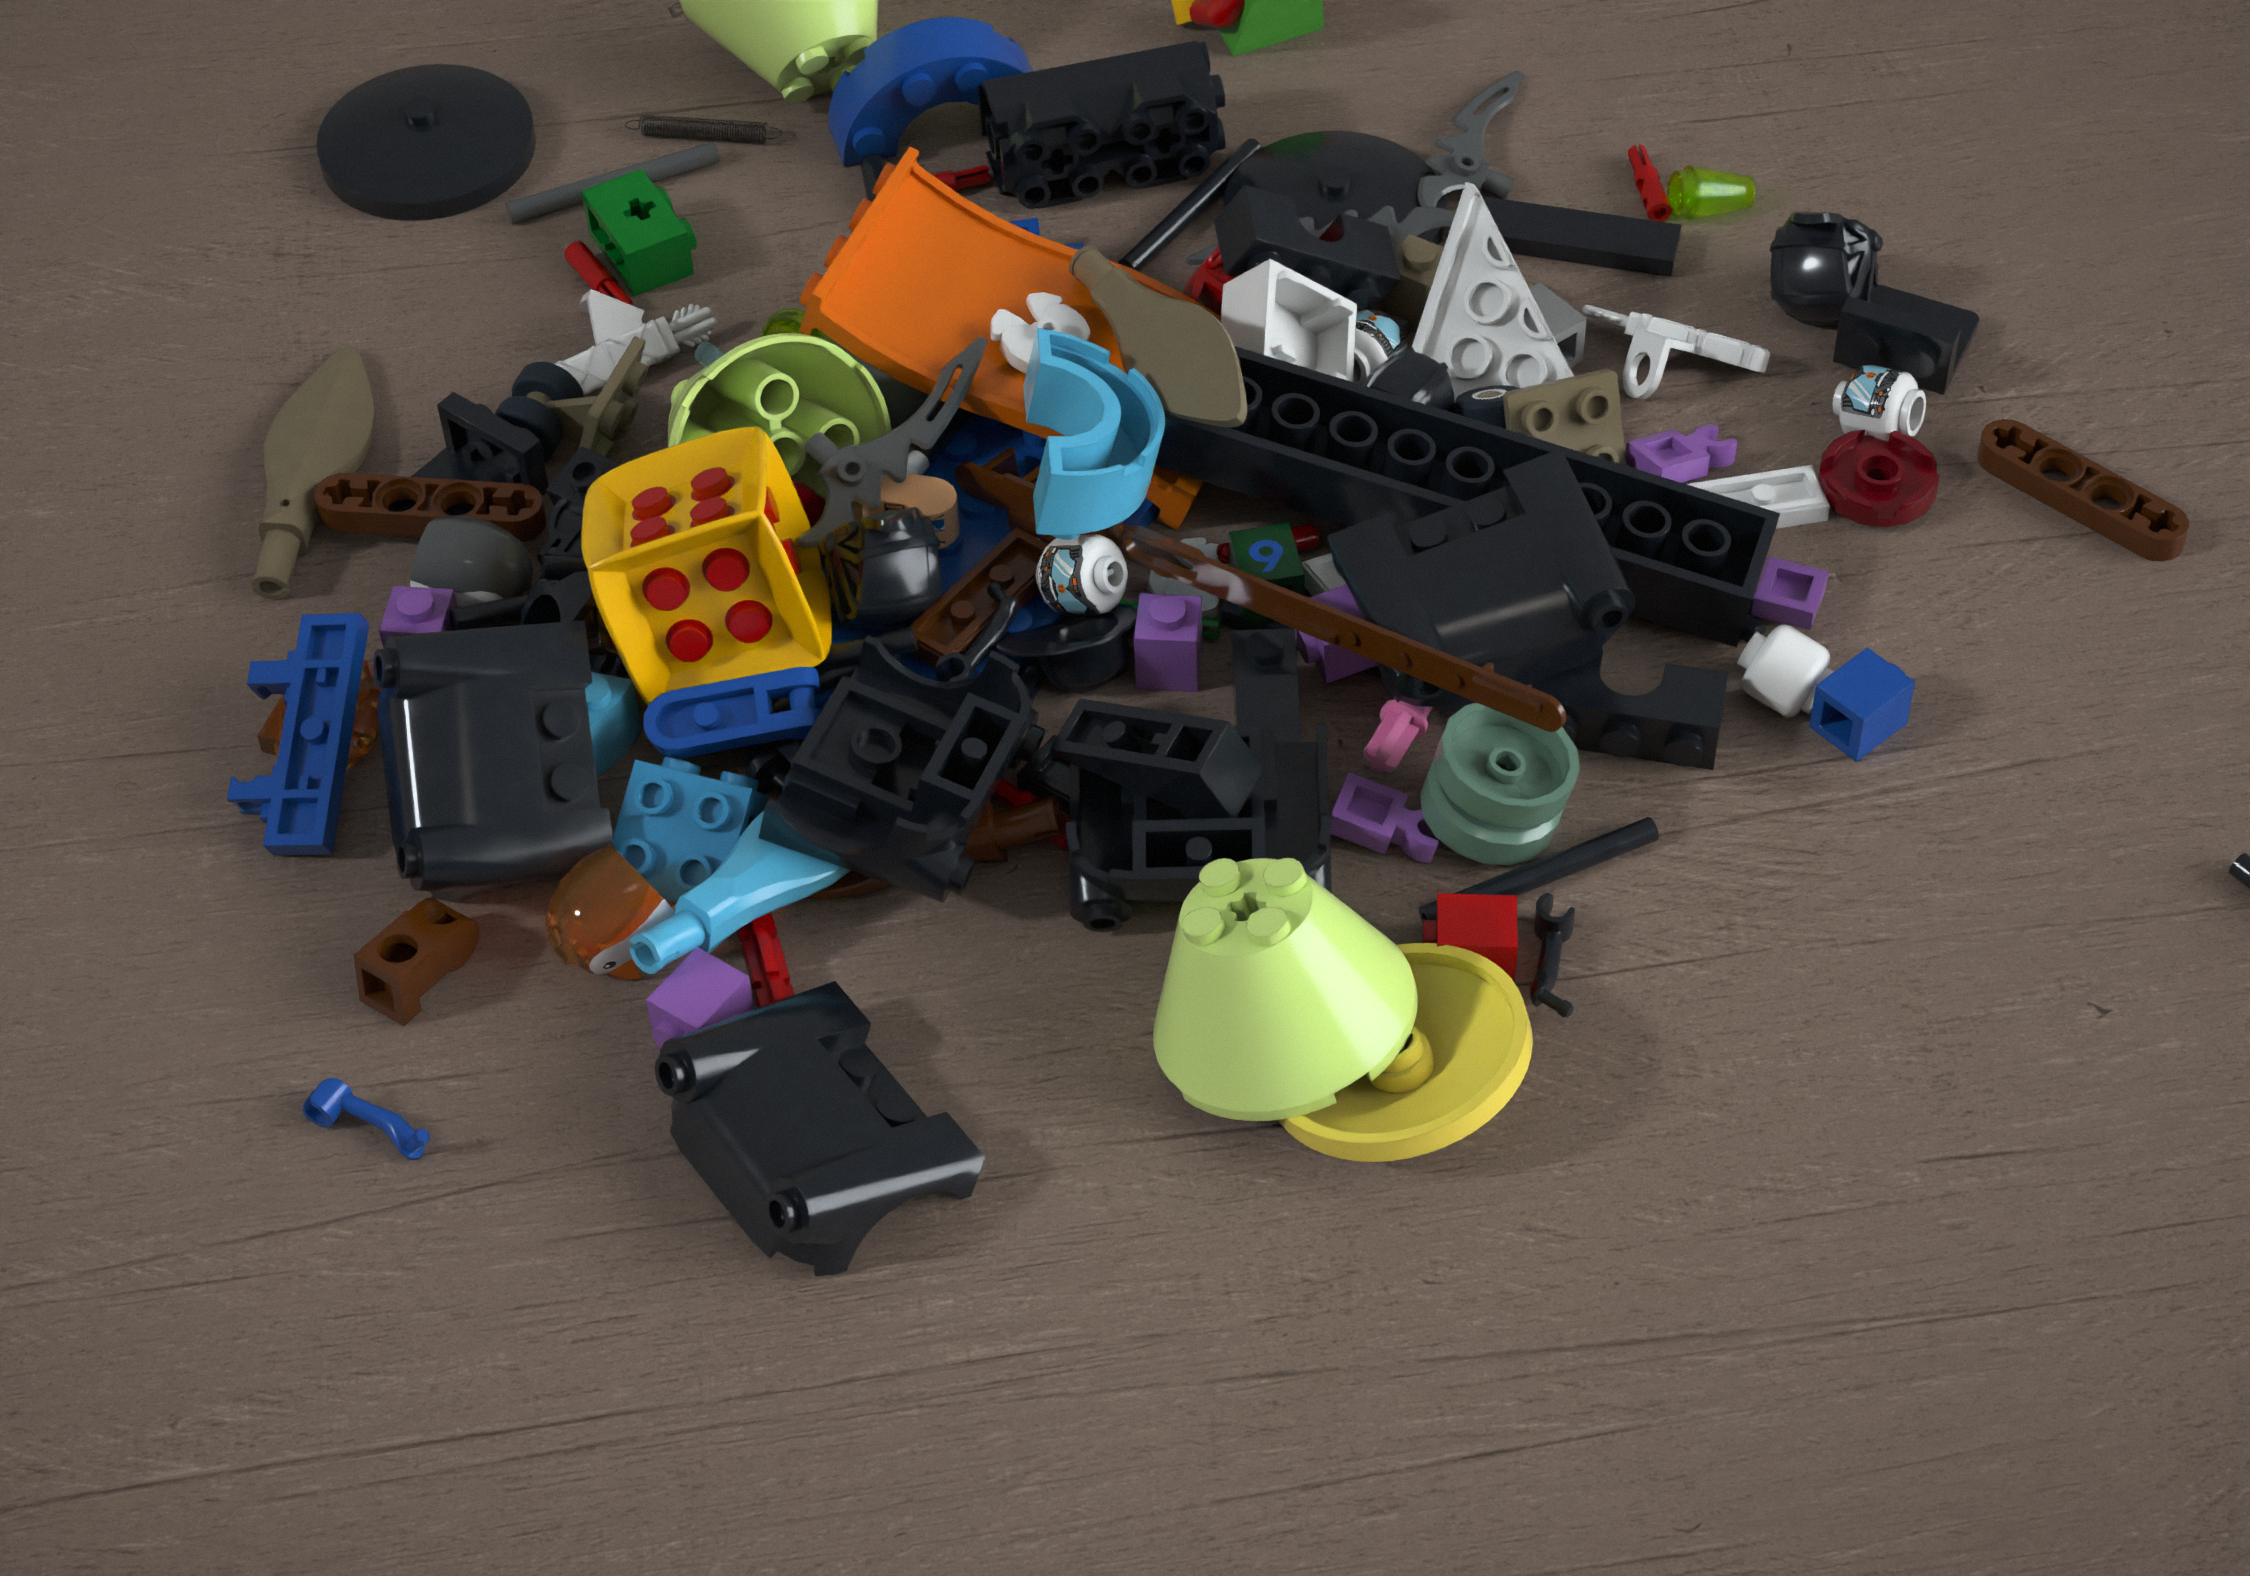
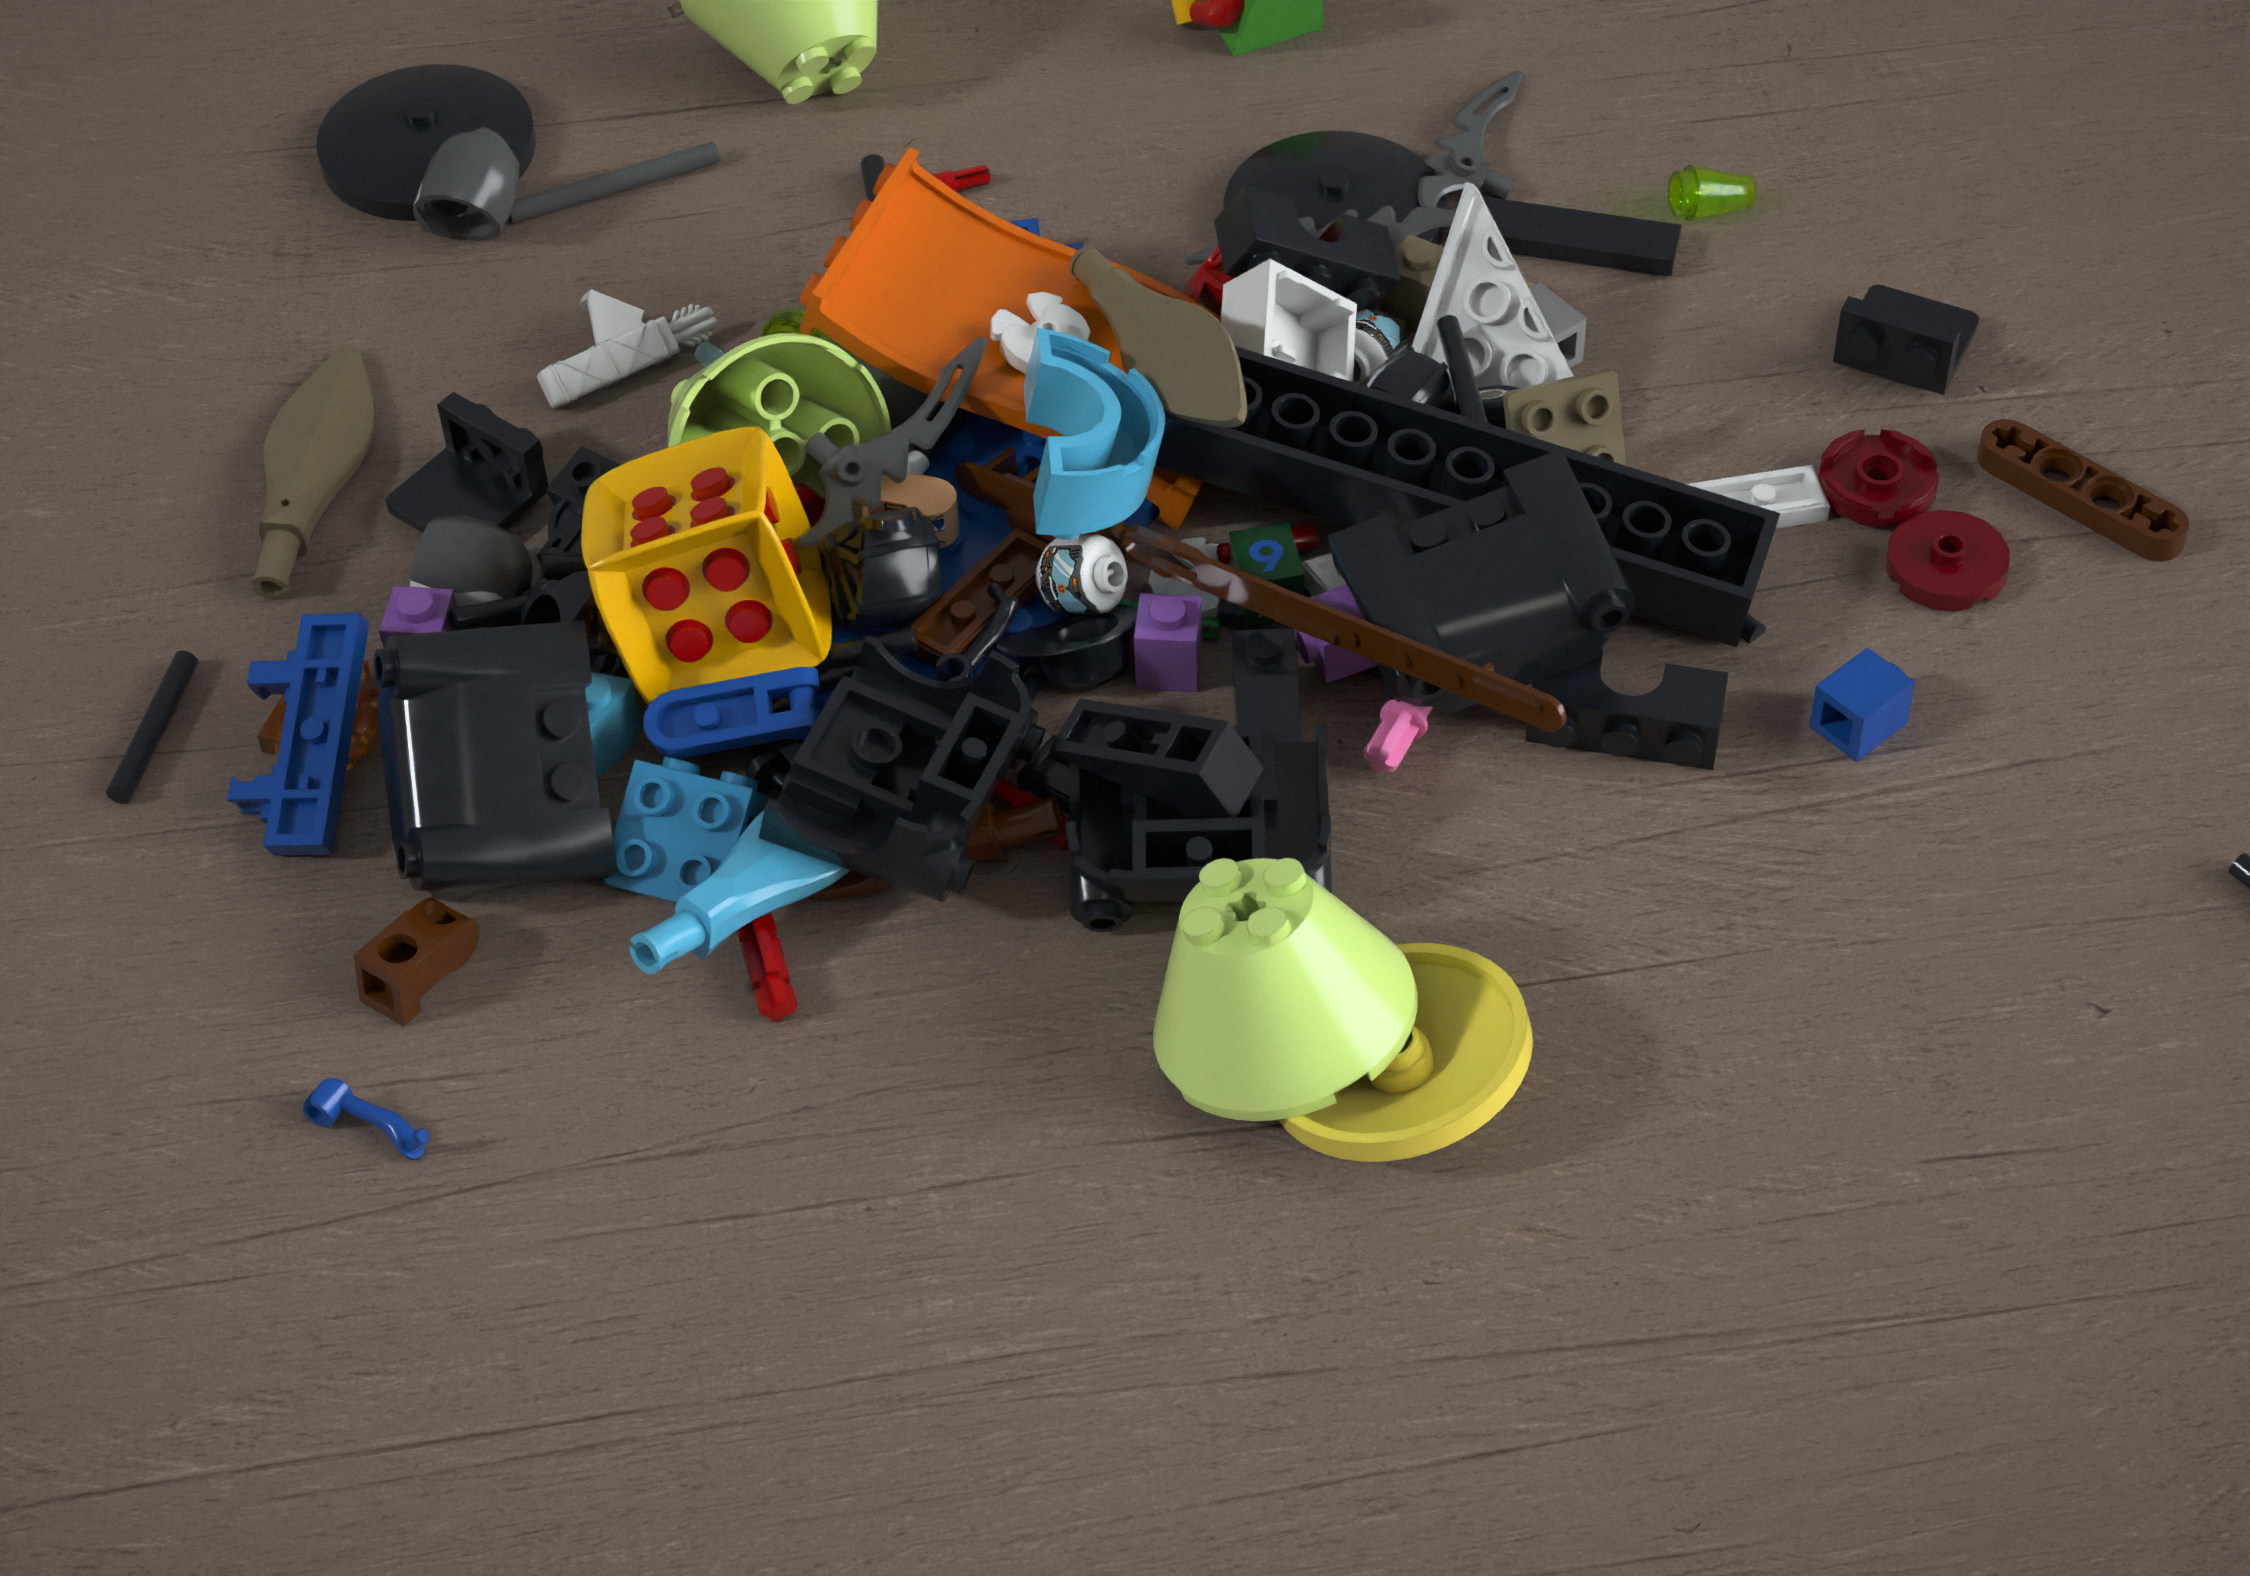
reddish brown beam [314,473,547,542] -> none
plate [494,336,648,461] -> none
clear orange piece [546,844,676,980] -> none
red pin [564,241,633,306] -> none
green brick [581,168,697,297] -> none
black piece [625,114,782,144] -> none
medium lavender brick [646,947,754,1049] -> none
black piece [655,981,985,1277] -> none
blue brick [828,17,1034,166] -> none
black brick [977,41,1226,209] -> none
black bar [1118,138,1262,272] -> none
medium lavender plate [1331,772,1439,863] -> none
black piece [1419,817,1659,923] -> none
sand green wheel [1420,703,1580,866] -> none
red brick [1422,893,1518,983] -> none
black piece [1530,893,1575,1018] -> none
white piece [1581,305,1770,400] -> none
medium lavender plate [1625,425,1737,483] -> none
red pin [1627,144,1672,222] -> none
white head [1737,625,1835,718] -> none
medium lavender plate [1751,557,1829,630] -> none
black piece [1770,211,1883,326] -> none
white head [1833,365,1926,441] -> none
none -> black bar [106,650,198,804]
none -> dark grey piece [413,127,519,241]
none -> black bar [1436,315,1489,424]
none -> dark red plate [1886,510,2010,611]

